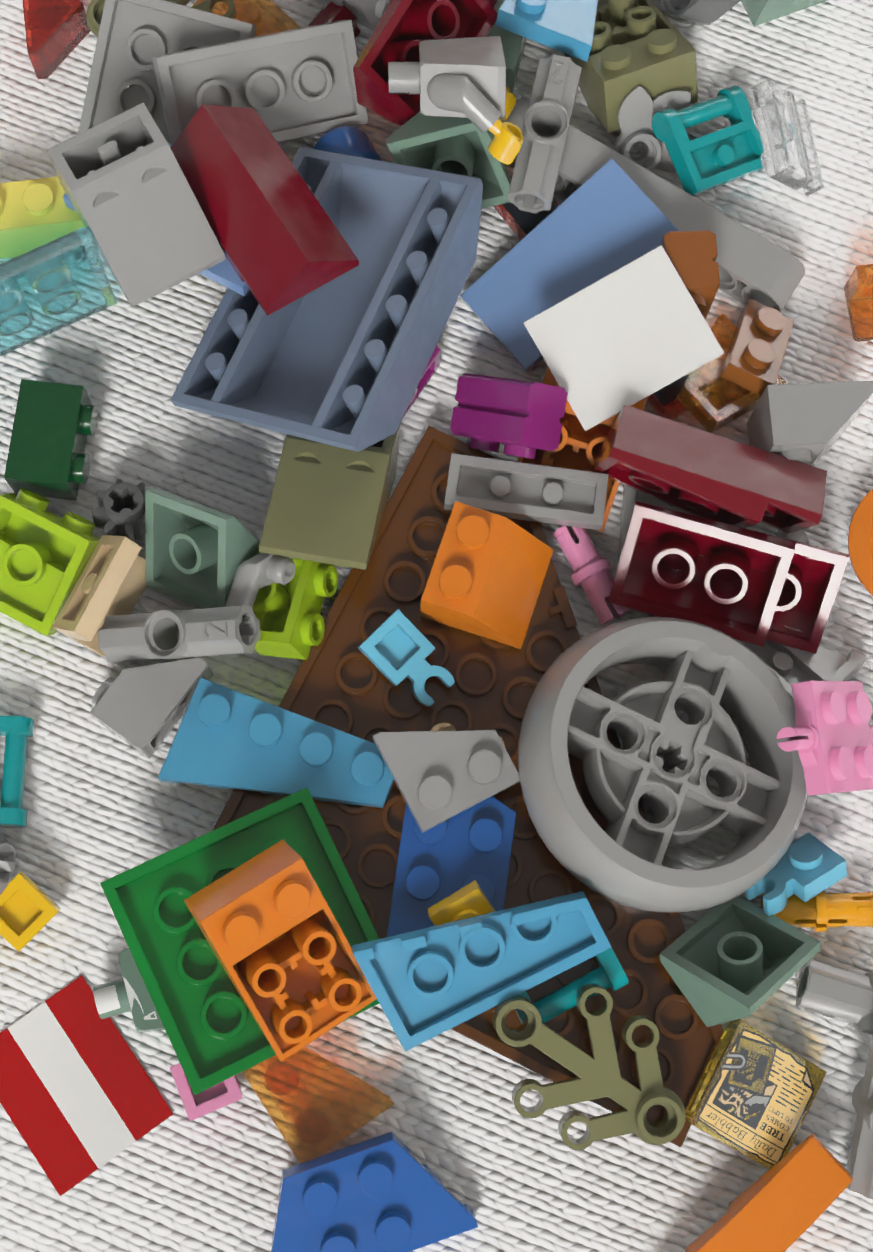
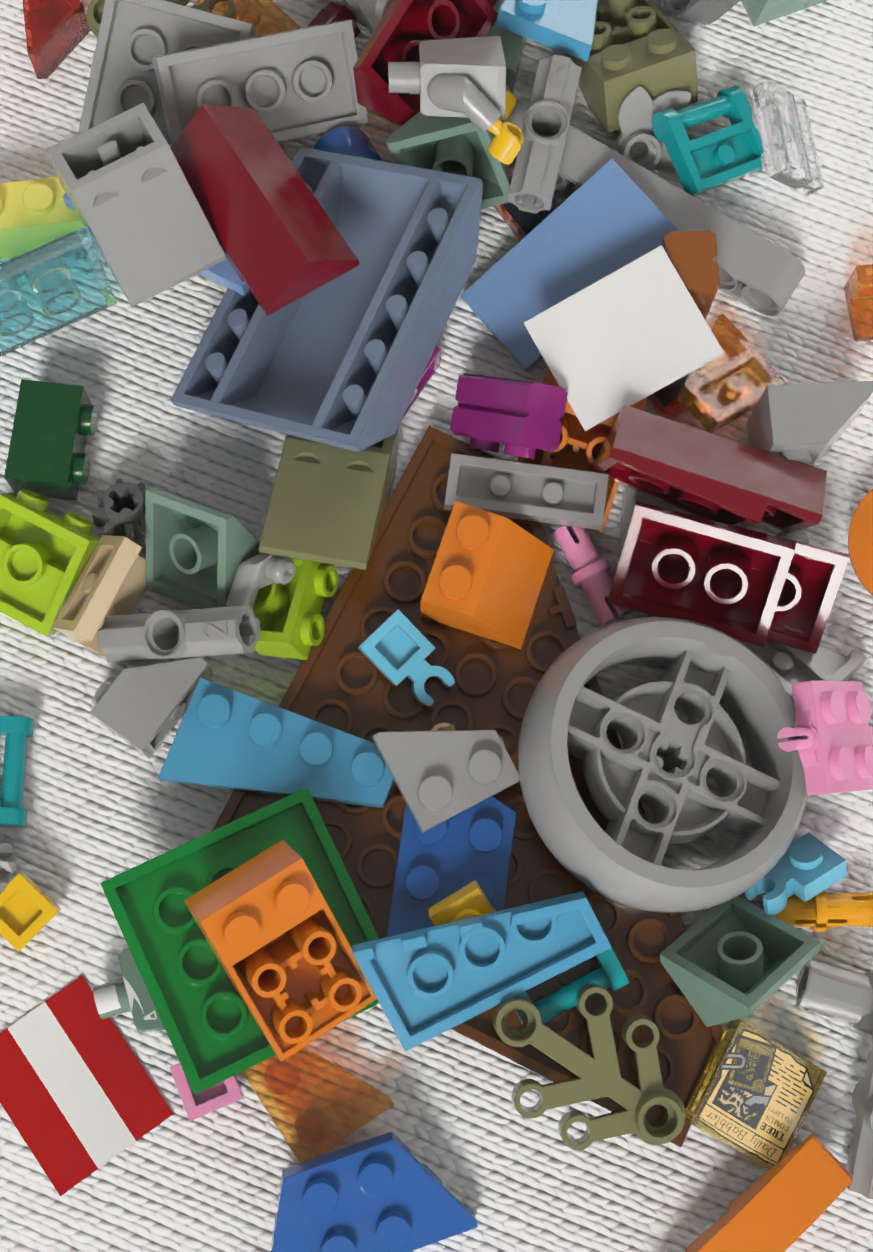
plate [720,298,795,396] -> none

